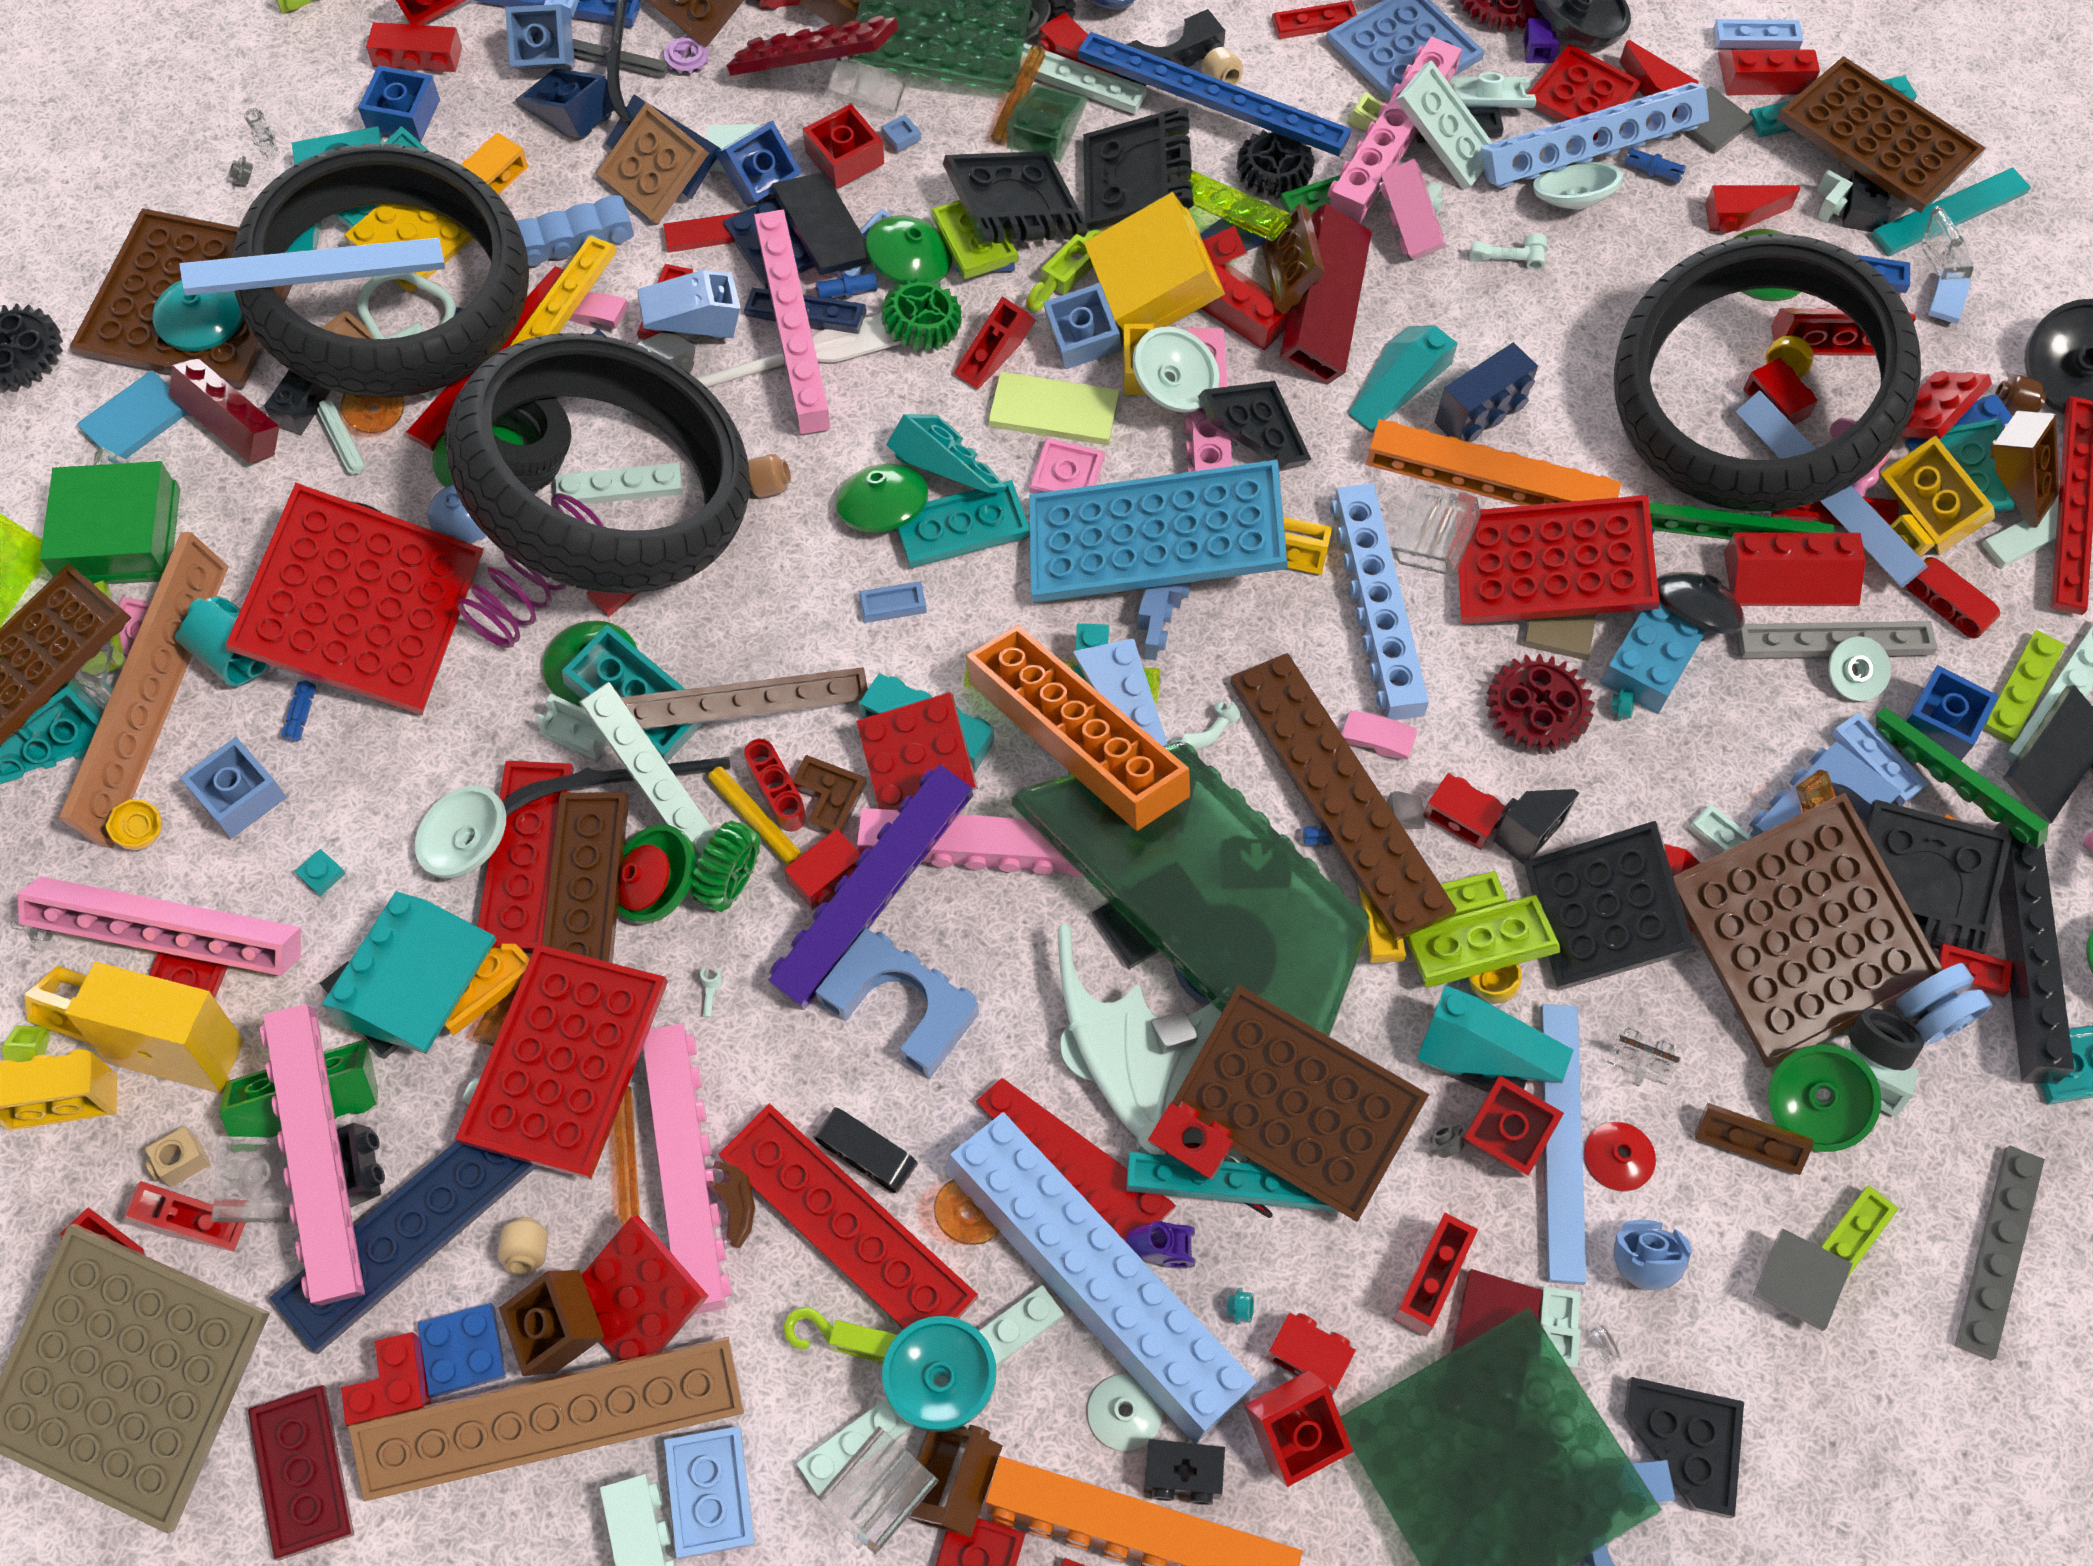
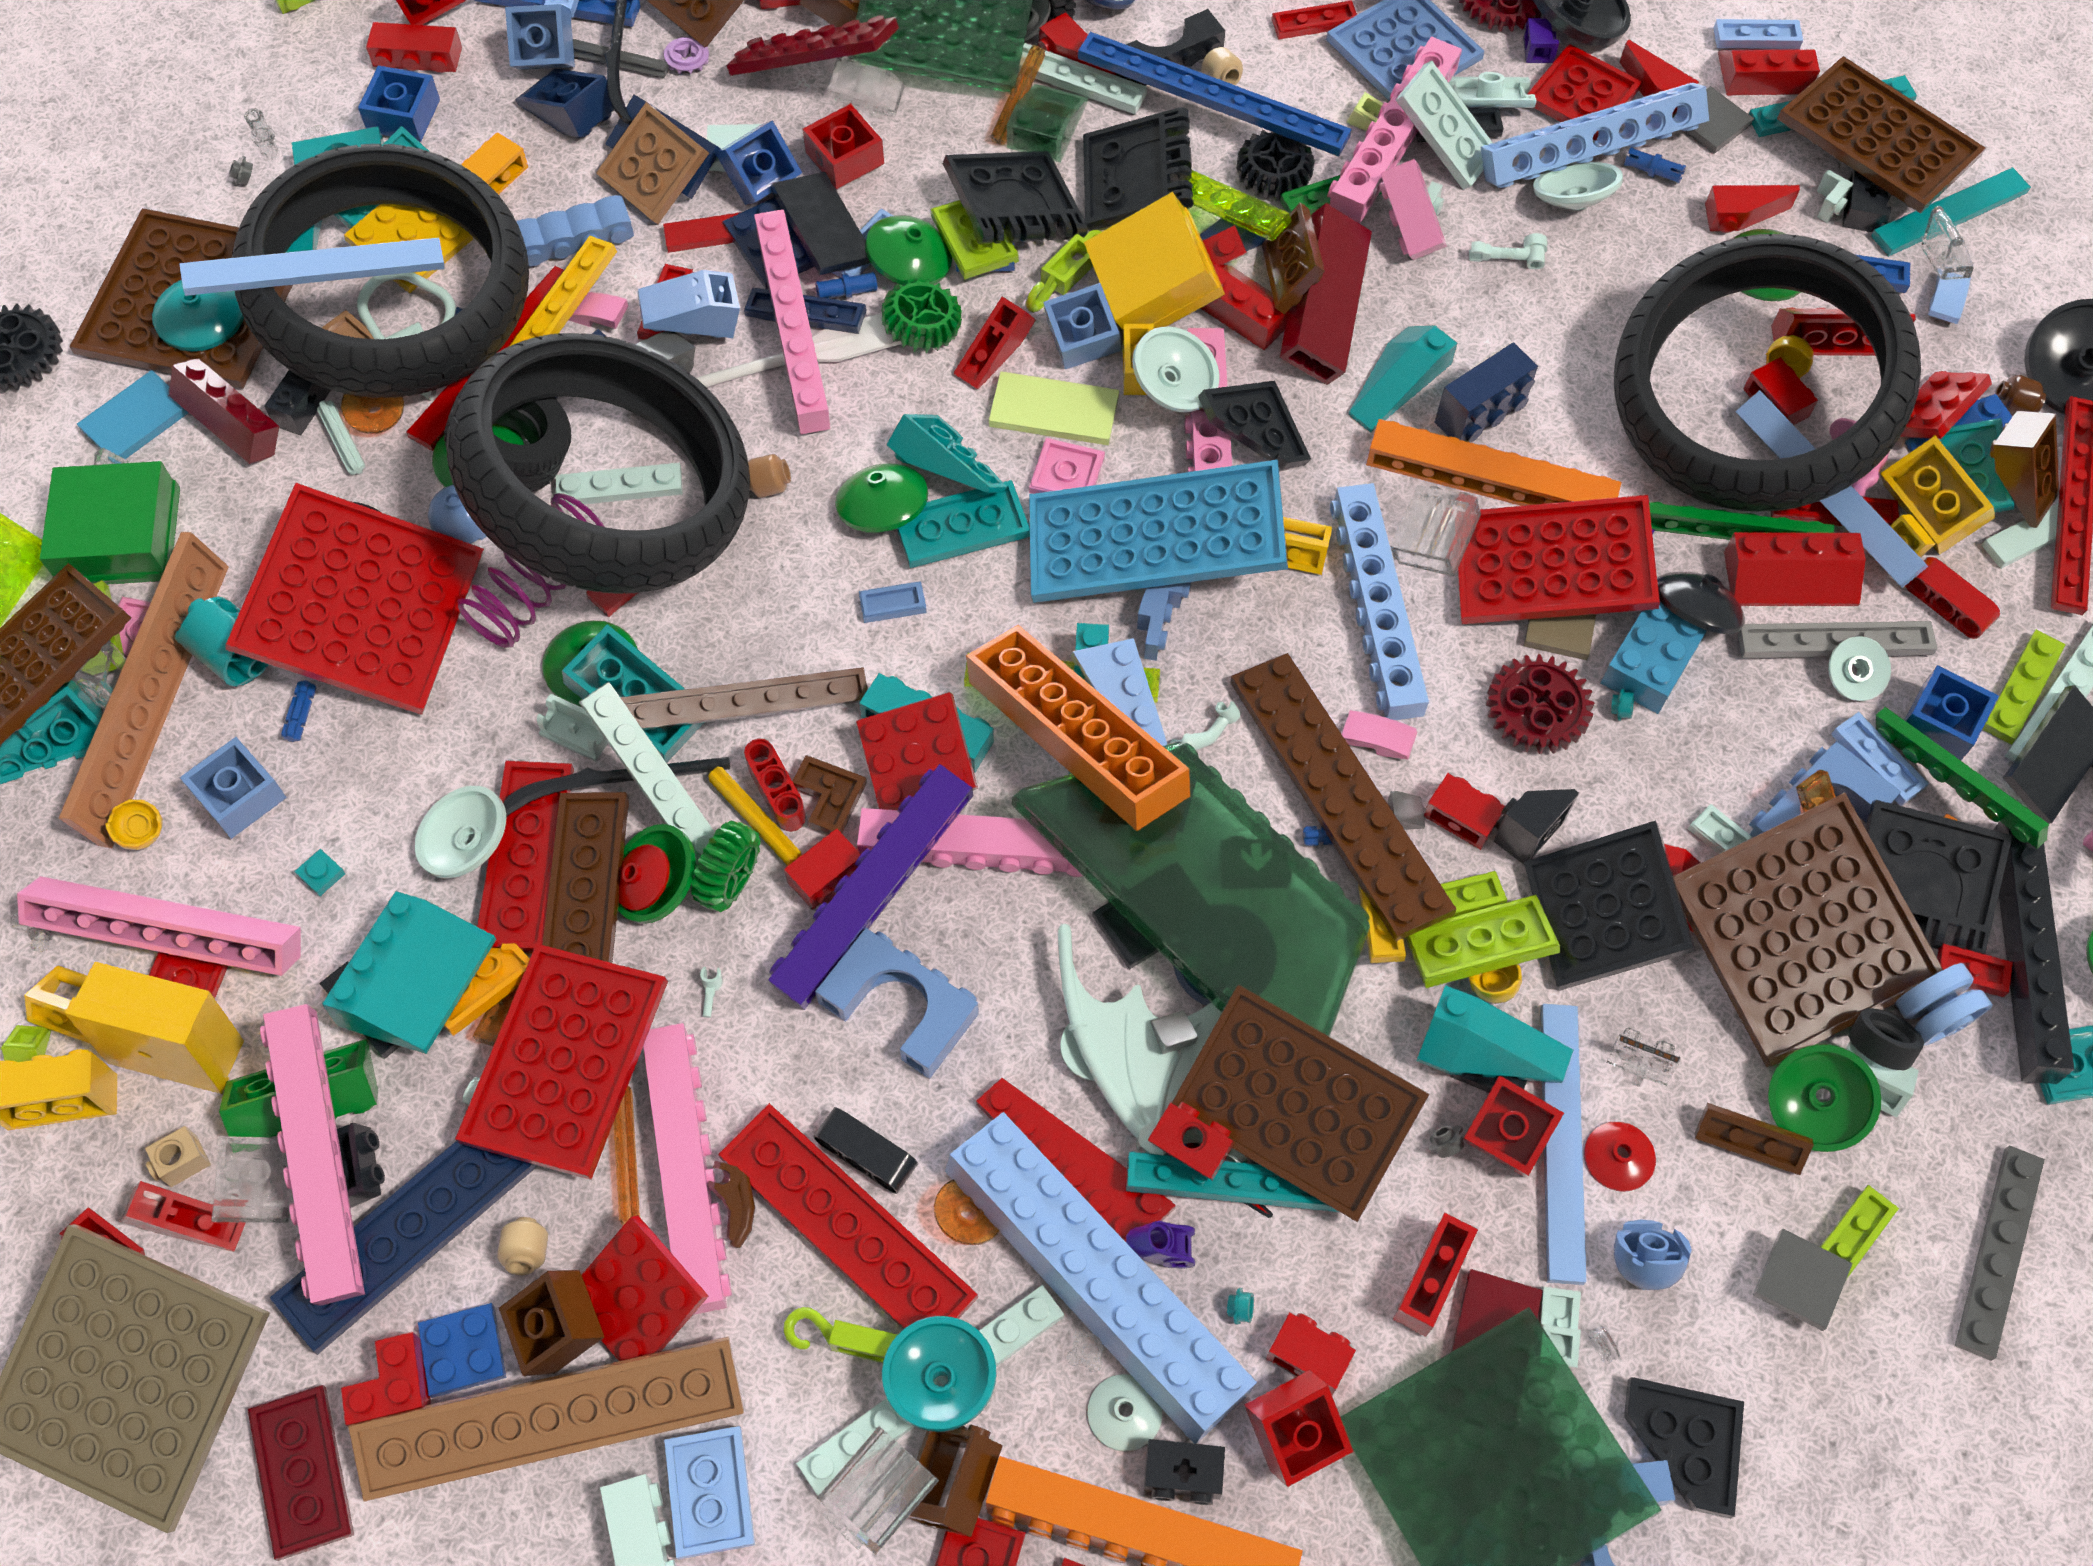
medium blue plate [881,114,921,152] -> none

